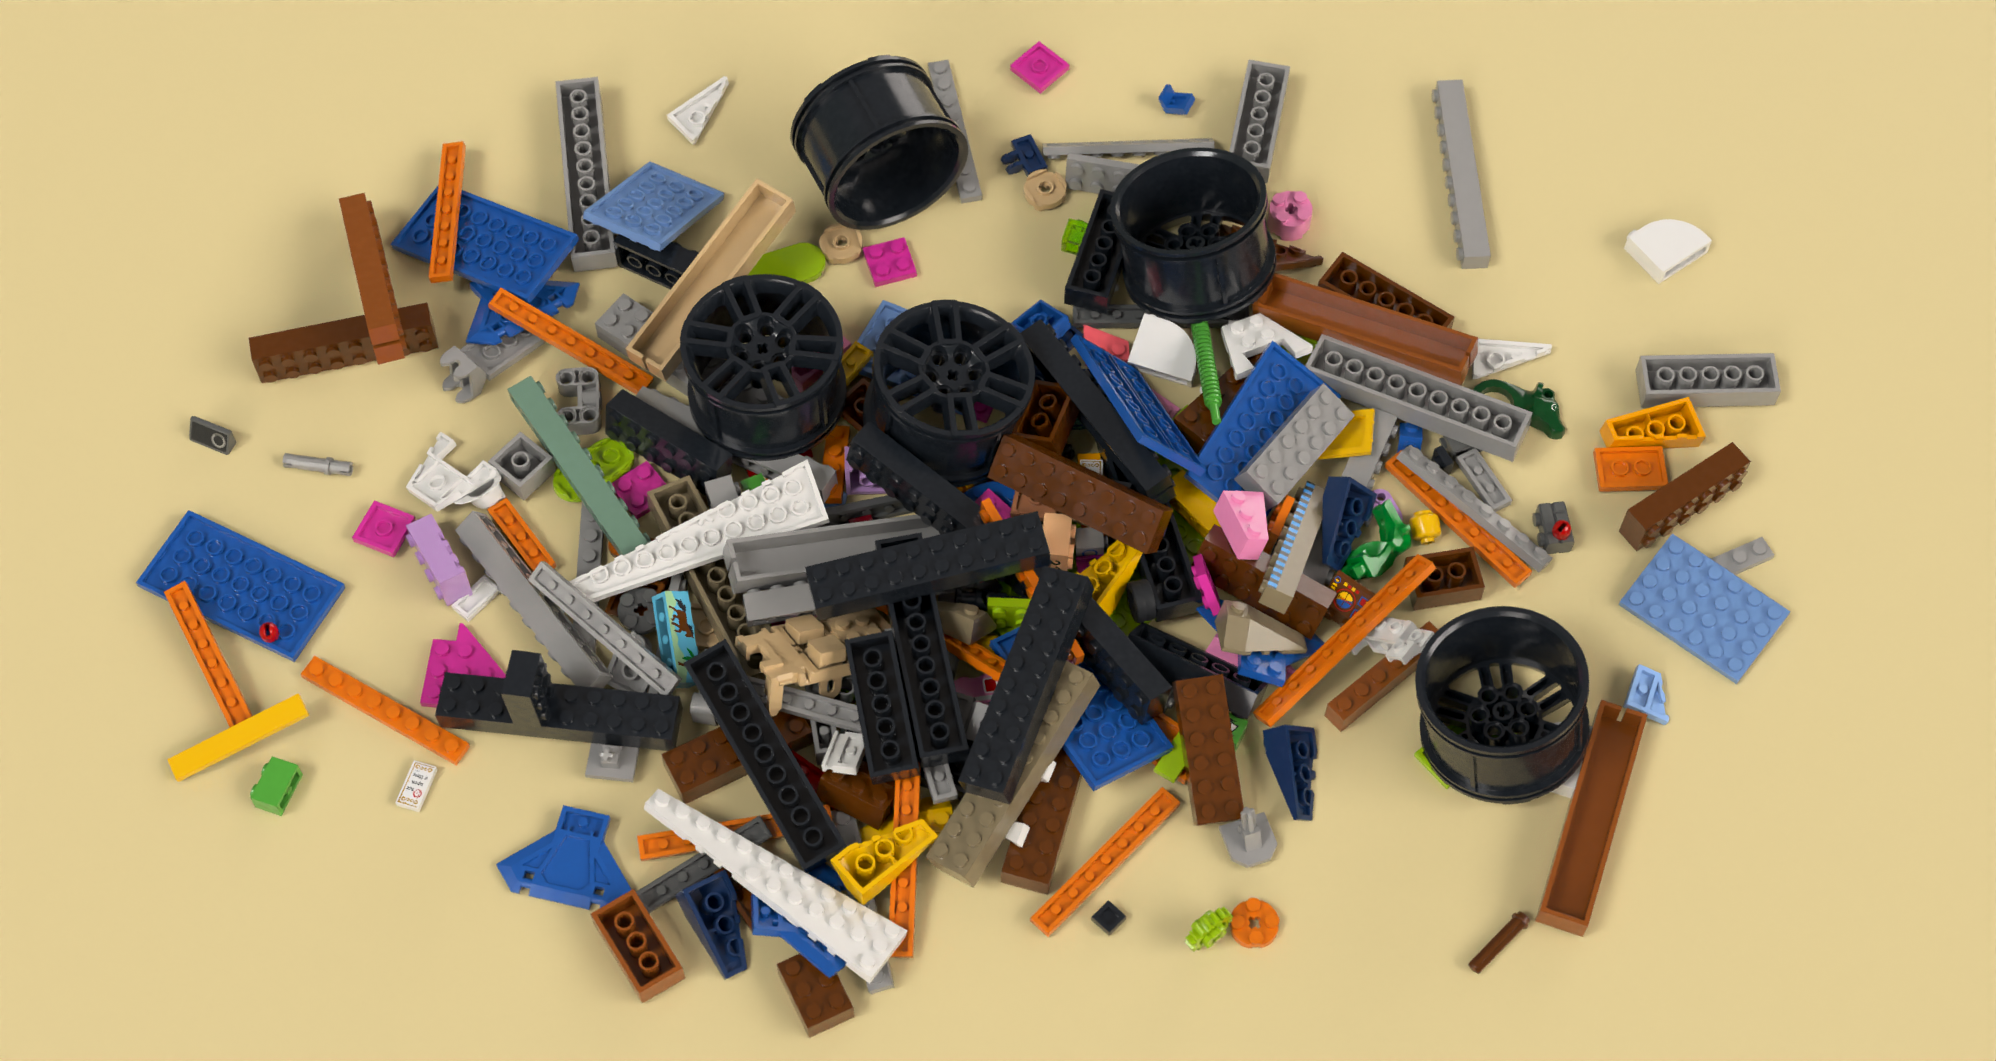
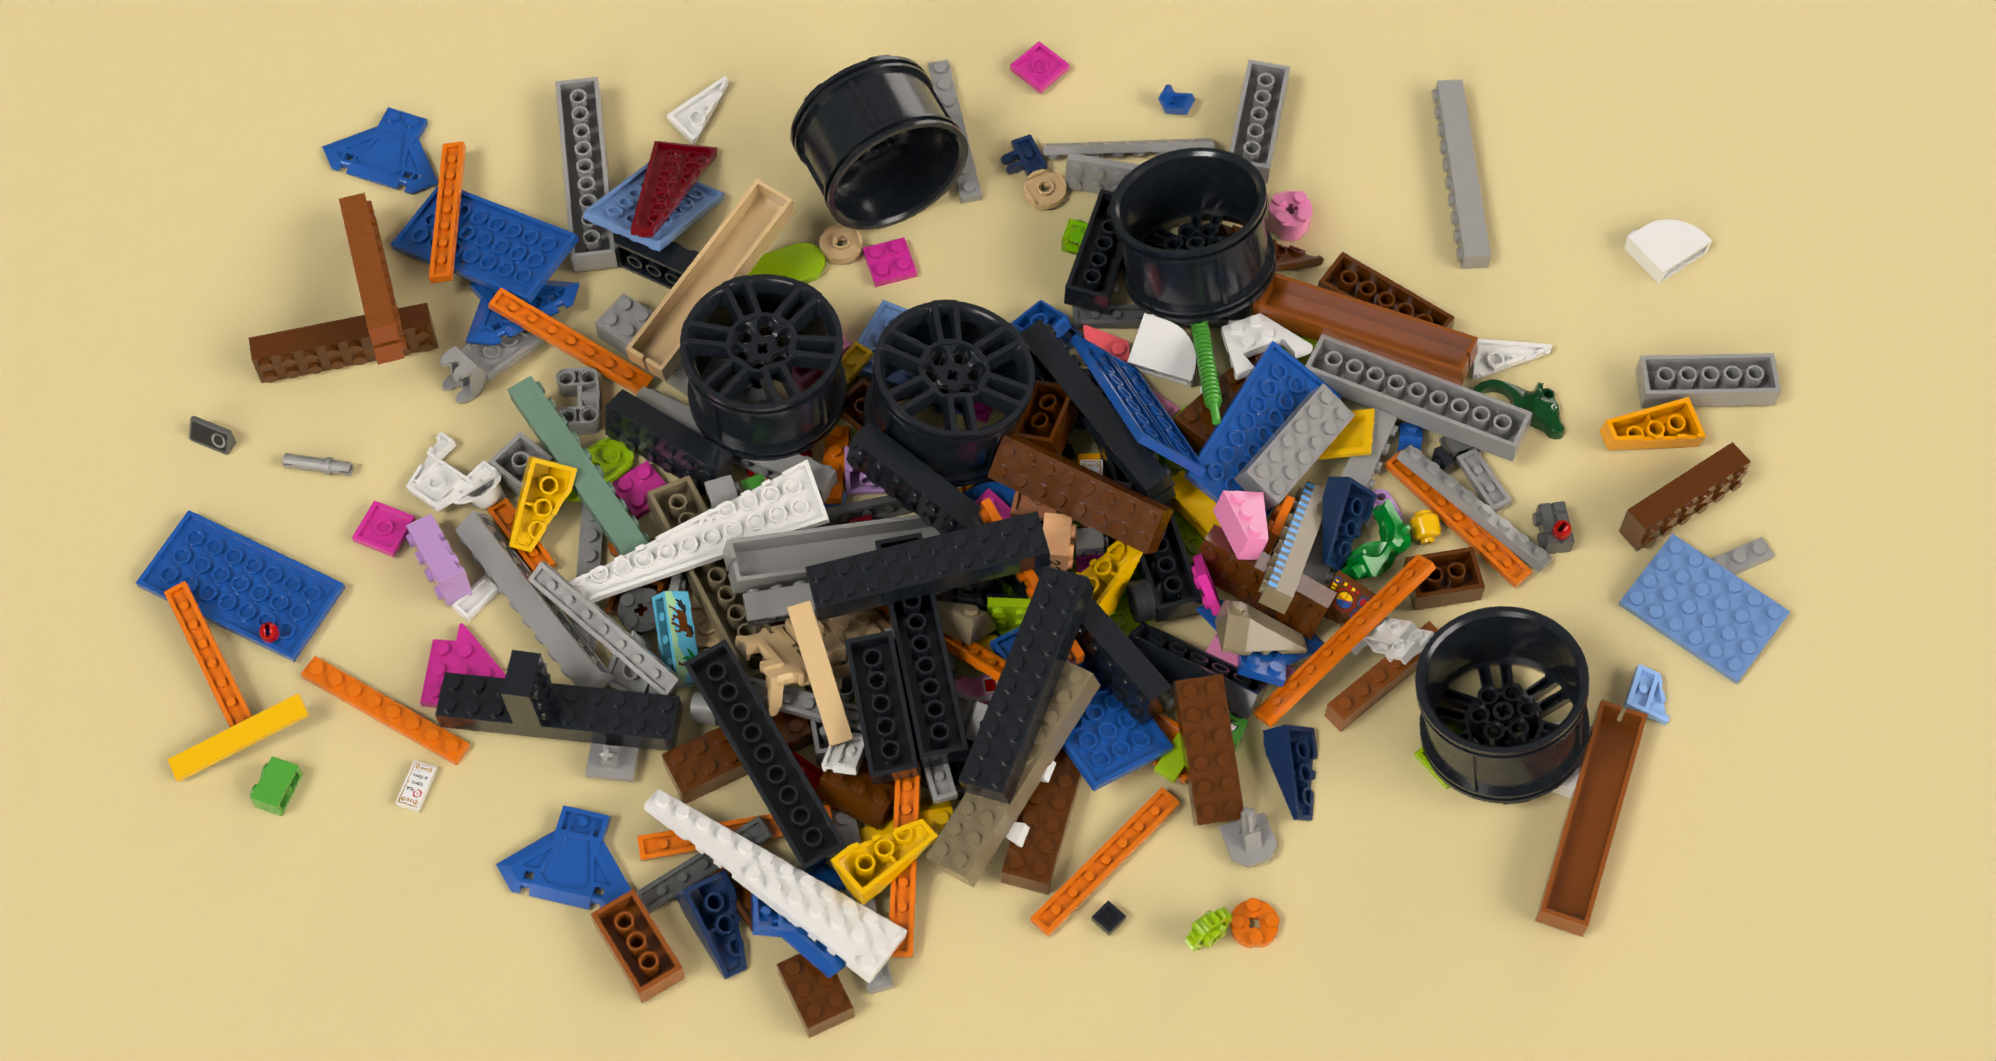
reddish brown axle [1468,911,1530,974] -> none
orange plate [1593,446,1668,492] -> none
none -> blue plate [322,107,439,194]
none -> yellow wedge [508,455,577,552]
none -> dark red wing [631,141,718,238]
none -> tan tile [787,600,853,746]

